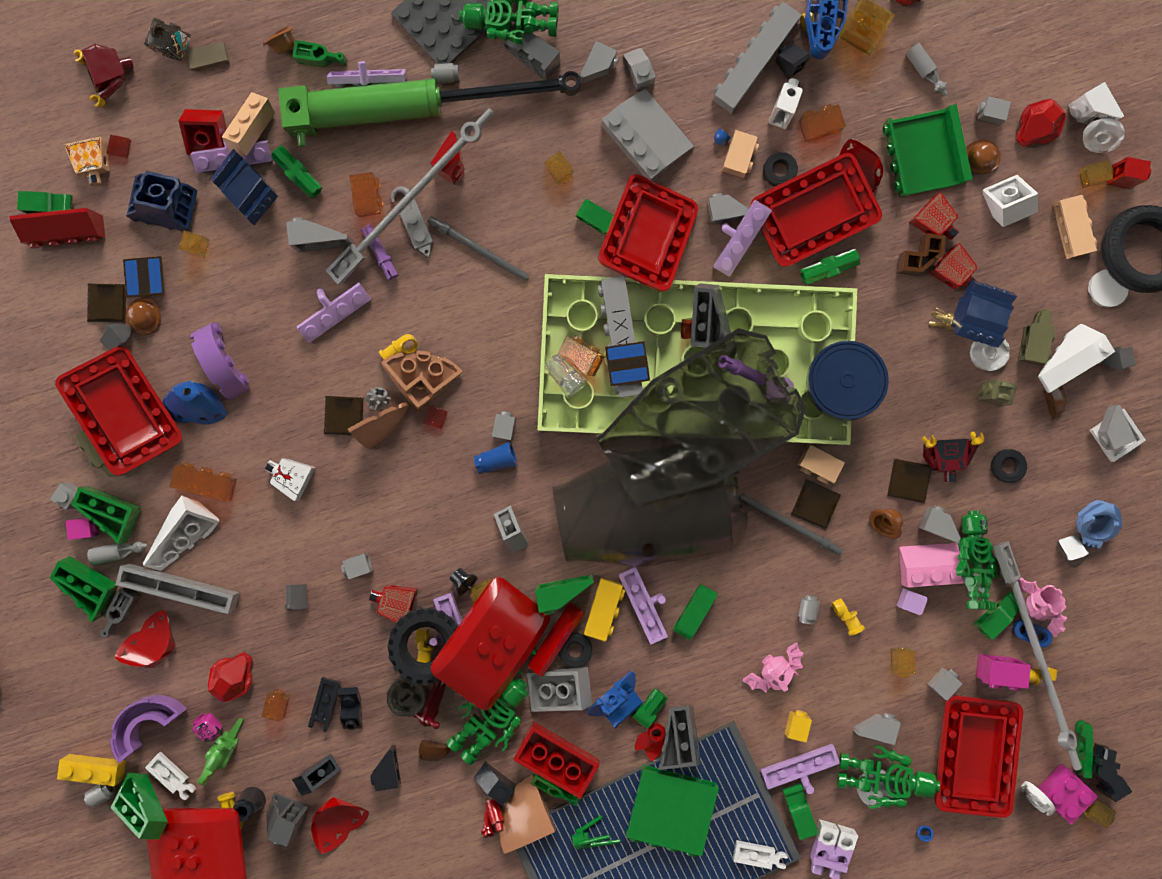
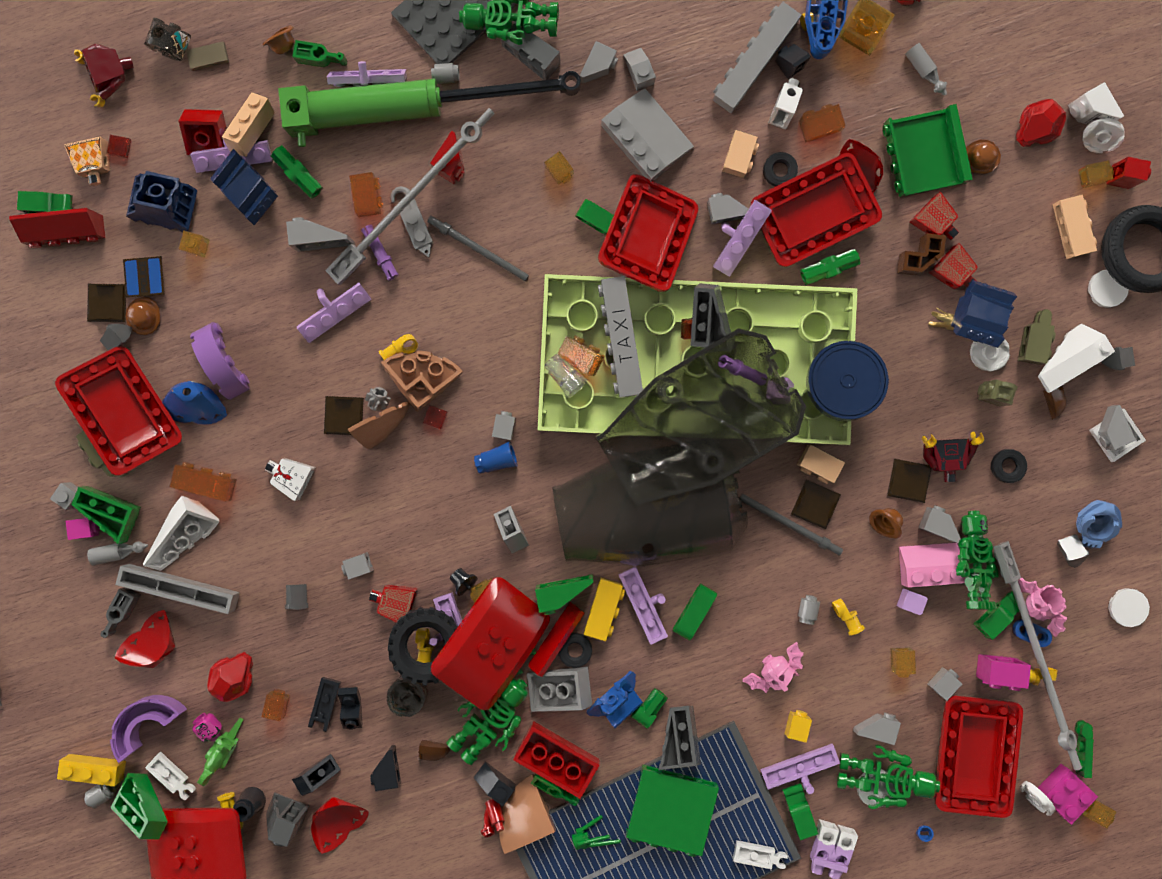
green wedge [49,556,118,623] -> none
dark red piece [412,680,446,729] -> none
piece [605,341,650,386] -> none
red plate [635,723,666,761] -> none
blue hinge [714,128,731,145] -> none
light grey brick [977,96,1011,126] -> none
white slope [982,175,1038,227] -> none
black hips [1092,743,1132,802] -> none
none -> white tile [1108,588,1150,627]

